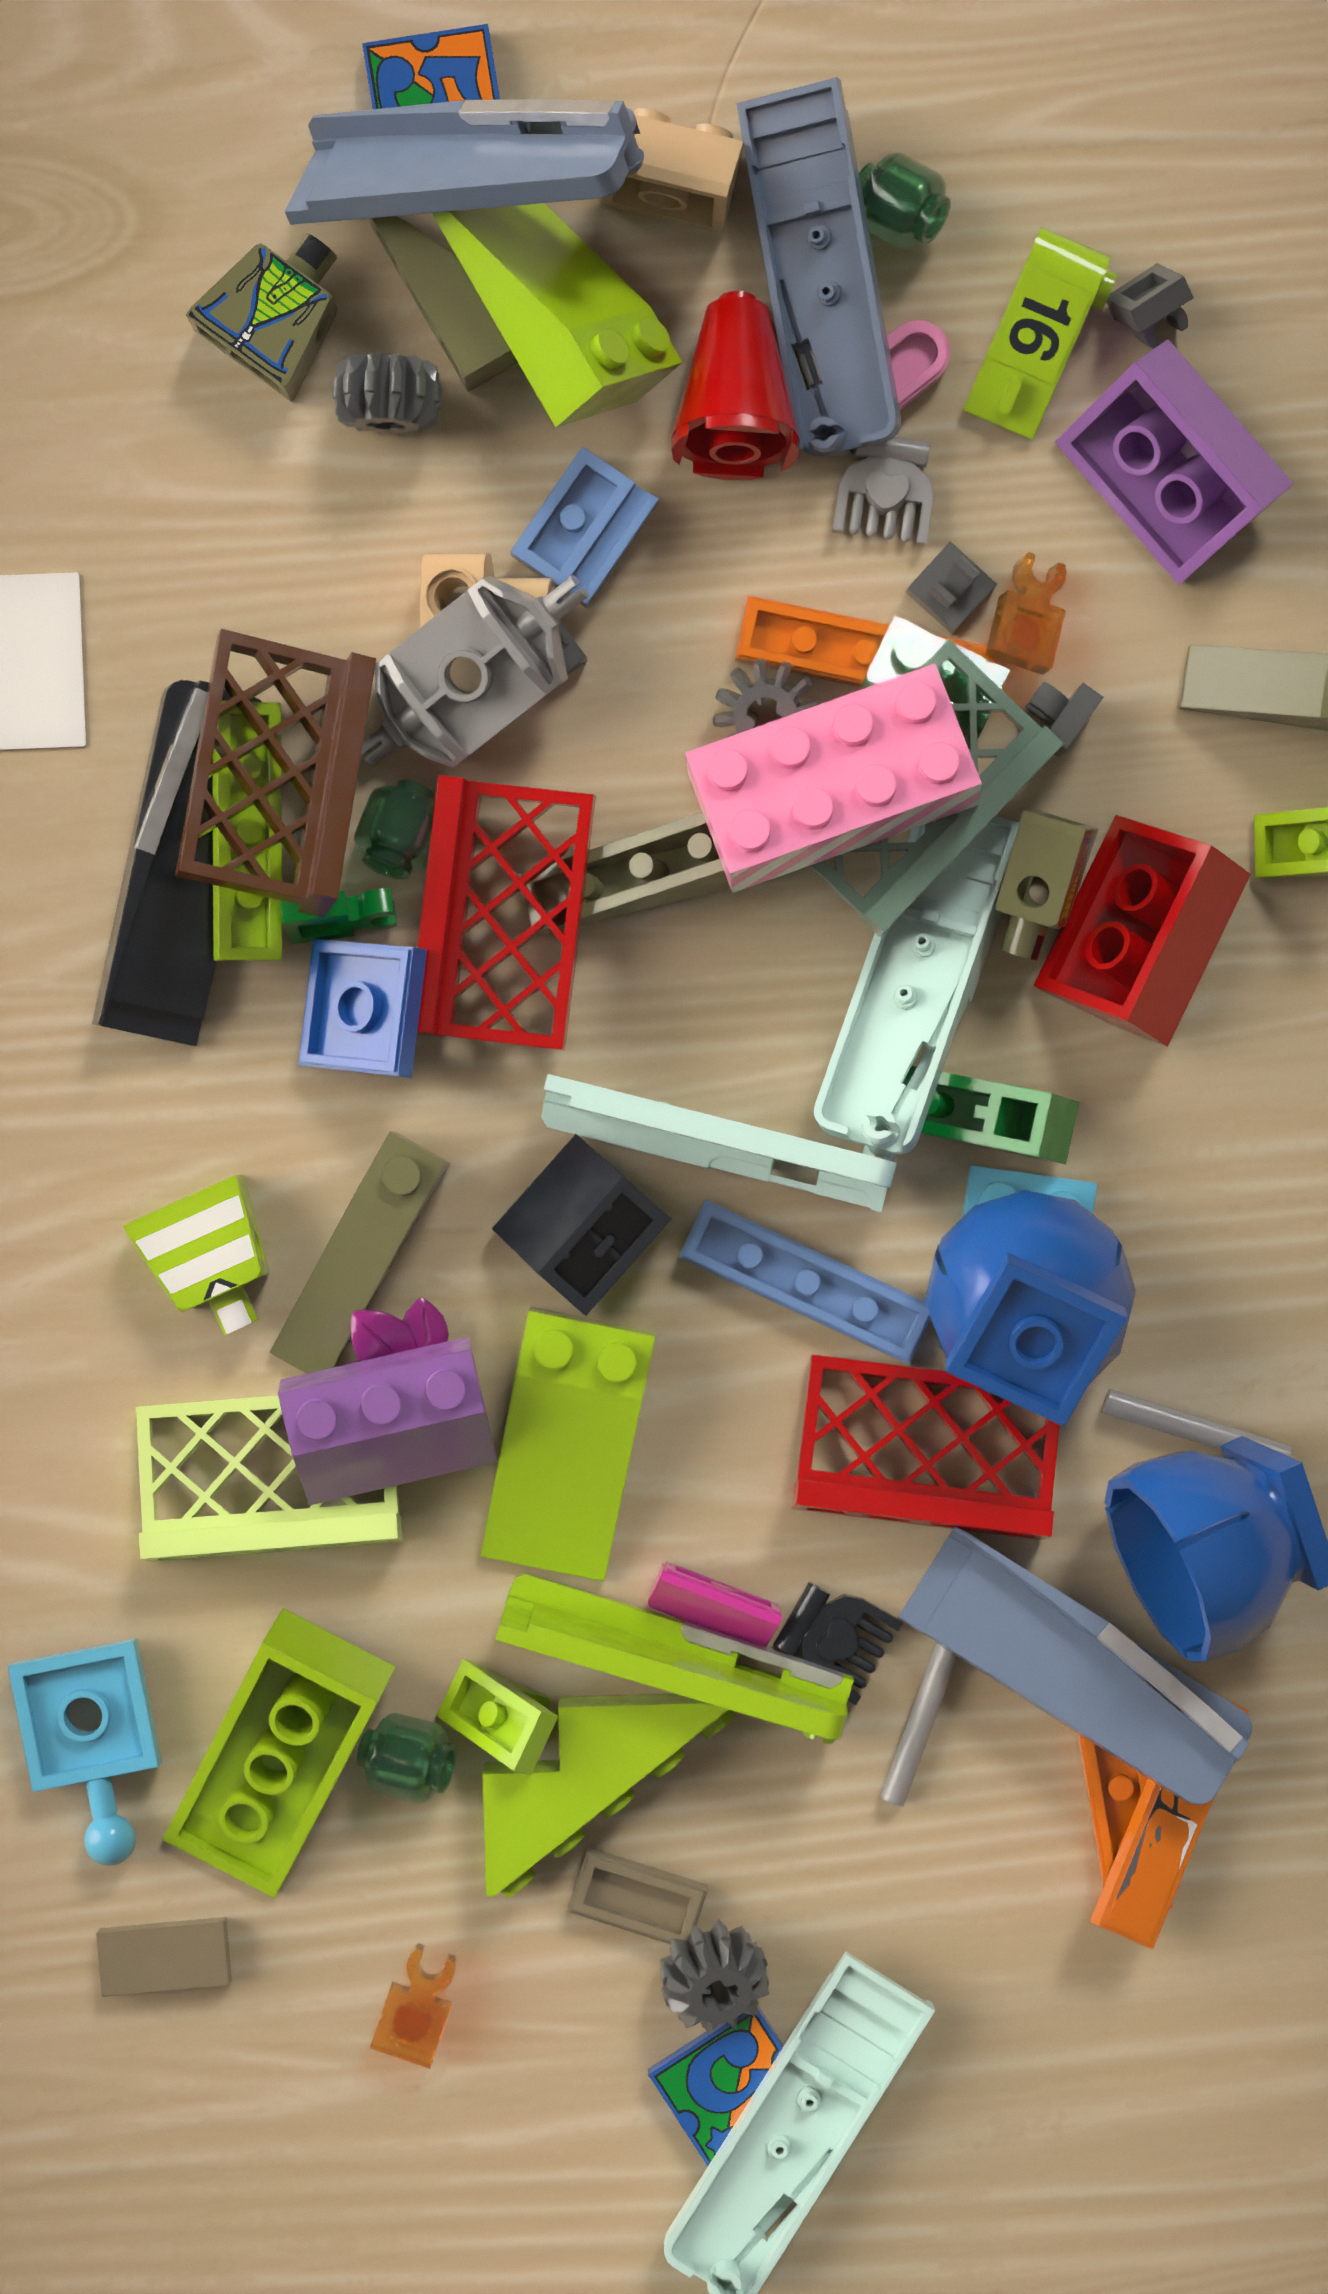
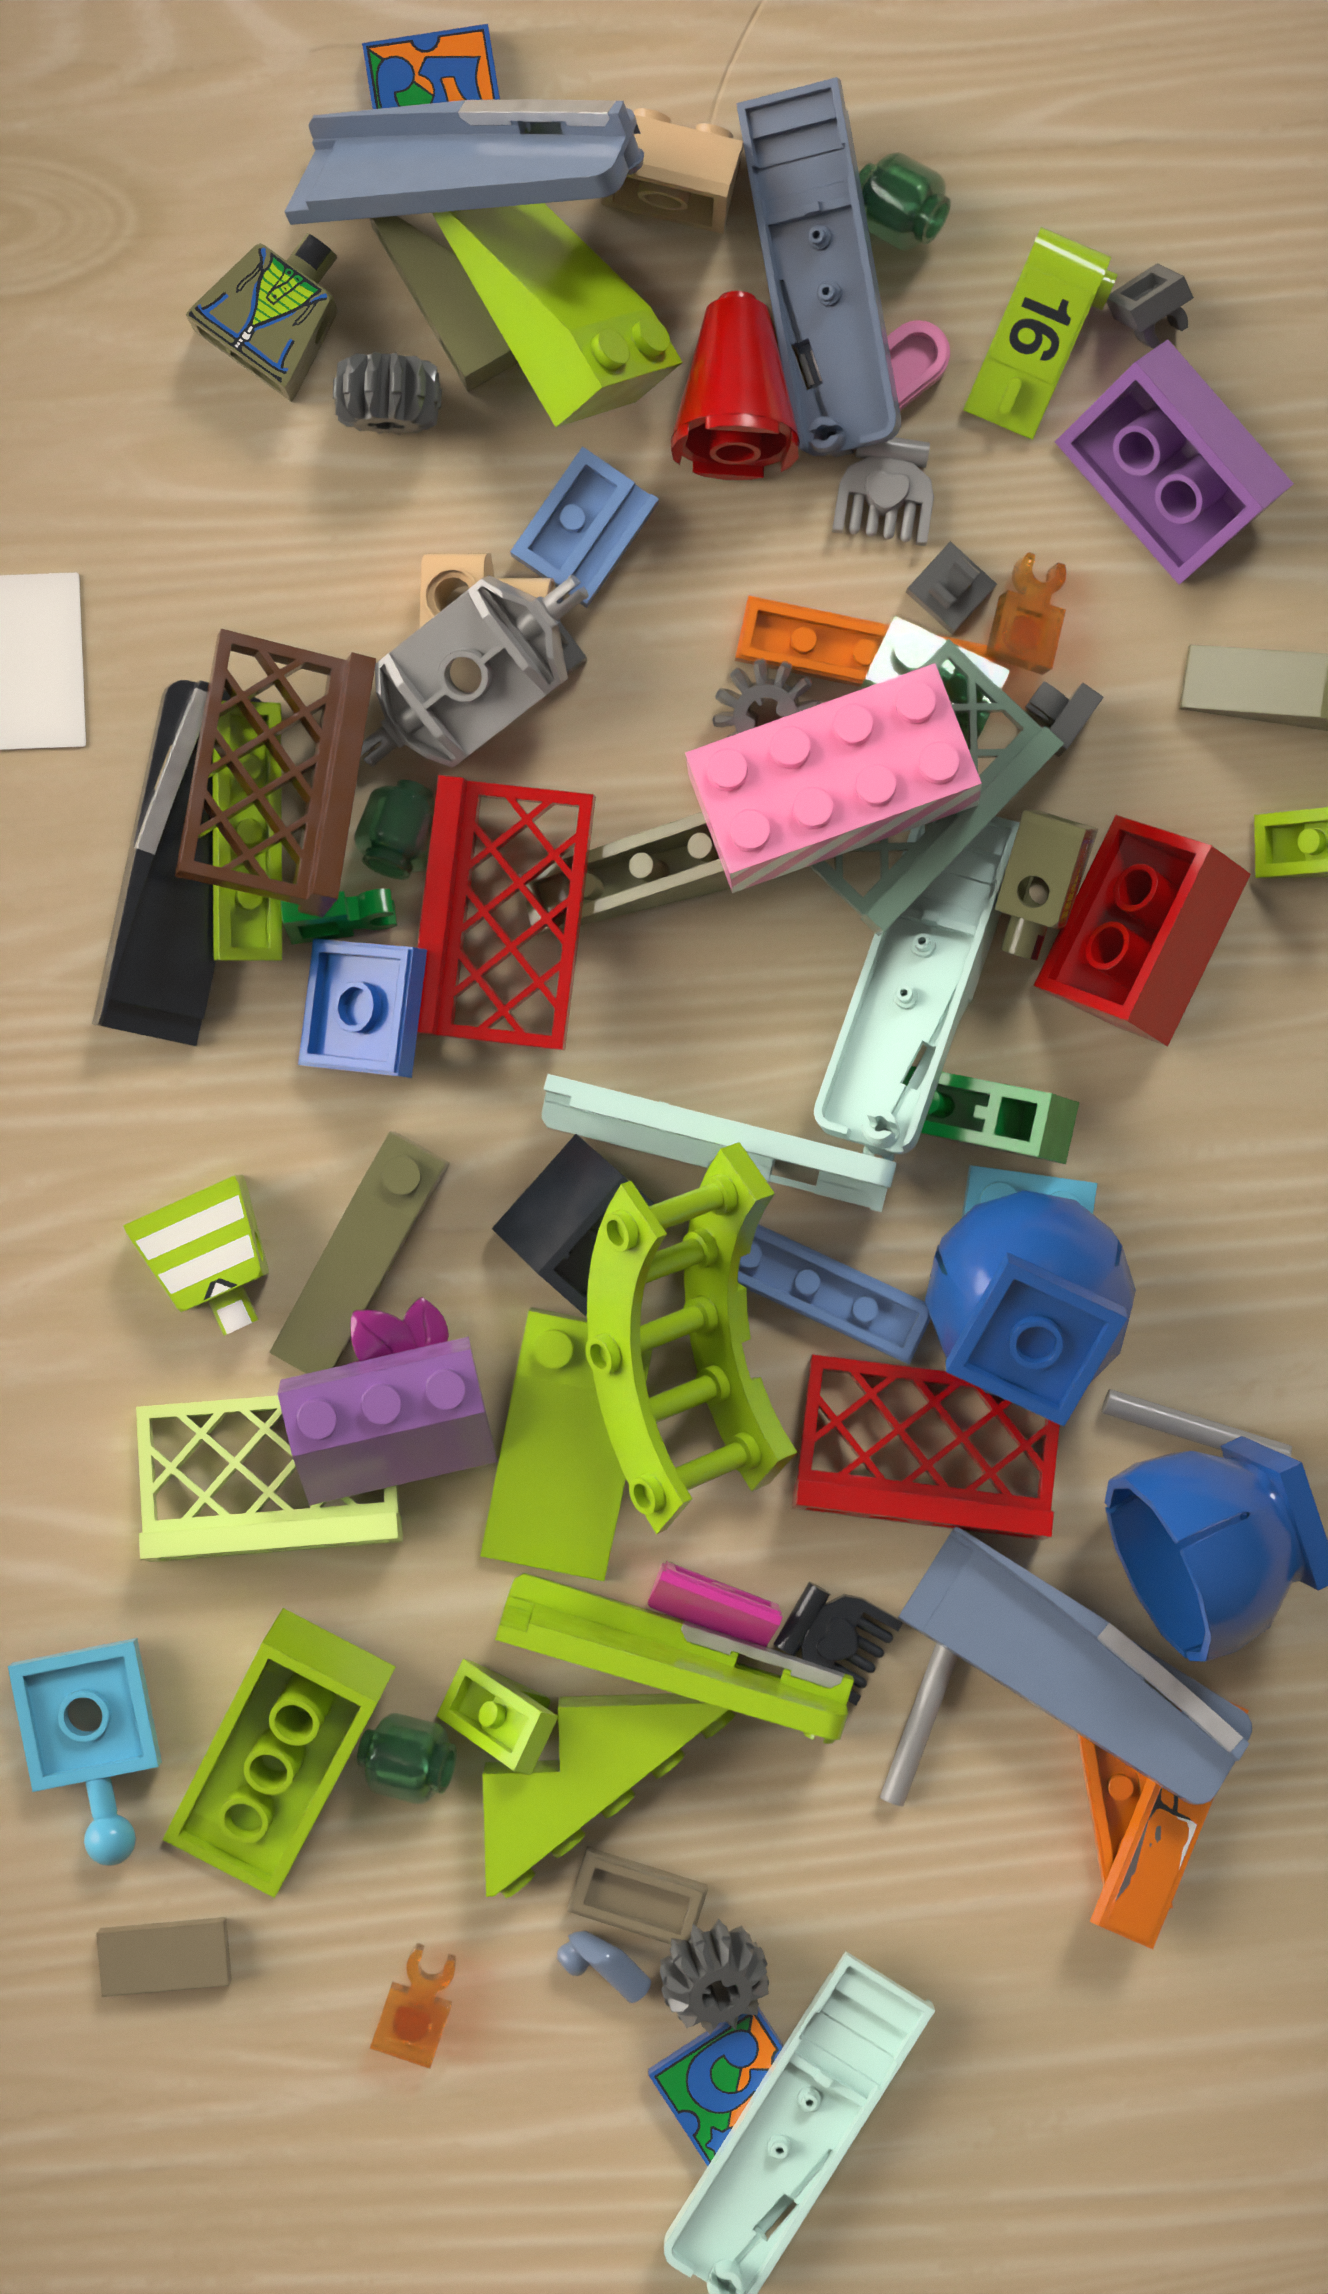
none -> sand blue arm [557,1931,651,2003]
none -> lime fence [586,1142,797,1534]

